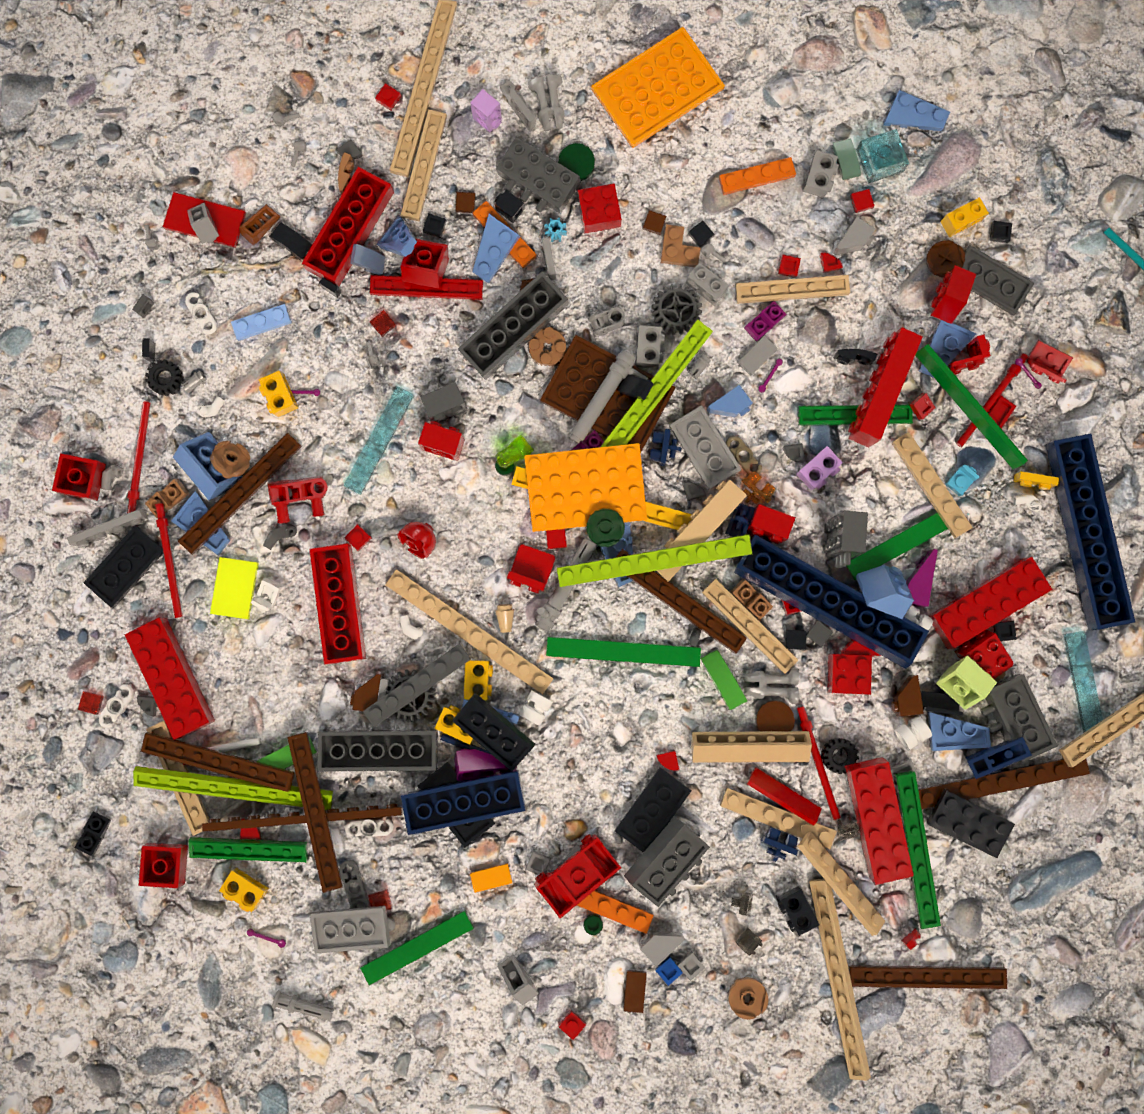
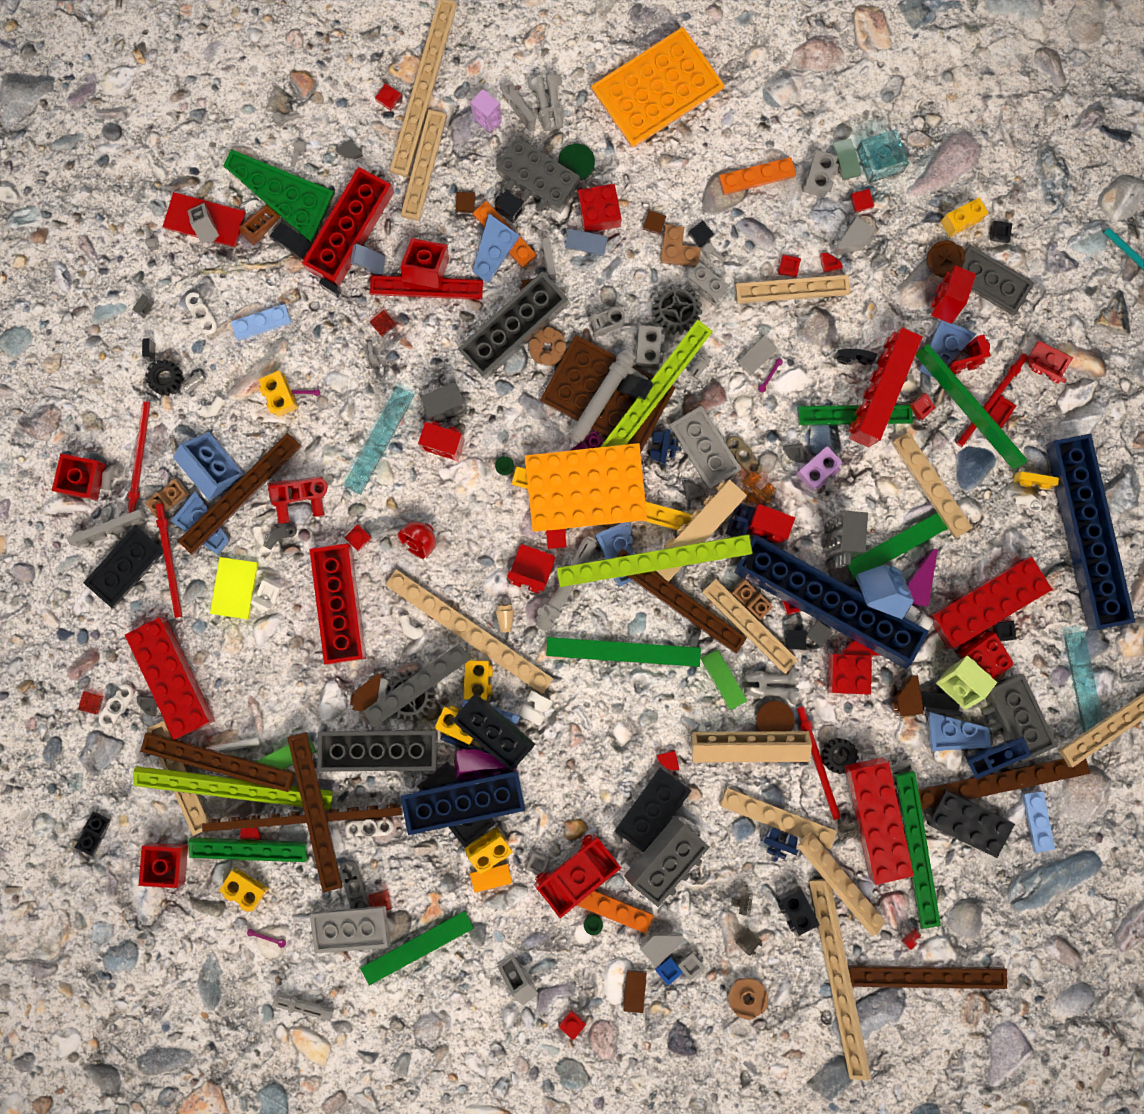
medium nougat plate [210,441,250,479] -> none
medium nougat slope [338,152,355,195] -> none
medium blue wing [377,215,417,257] -> none
black tile [423,213,447,238] -> none
clear neon green piece [495,435,534,469] -> none
medium azure gear [544,218,567,242] -> none
dark green tile [587,508,625,547] -> none
medium blue slope [707,385,753,418] -> none
magenta slope [744,301,787,342] -> none
red tile [747,767,822,826] -> none
medium blue wing [883,90,950,131] -> none
white wheel [894,715,932,751] -> none
medium azure bracket [945,465,979,496] -> none
magenta hinge [1015,358,1042,389] -> none
none -> green wing [223,149,335,244]
none -> yellow brick [464,826,513,875]
none -> sand blue slope [565,229,608,256]
none -> light blue plate [1022,791,1055,853]

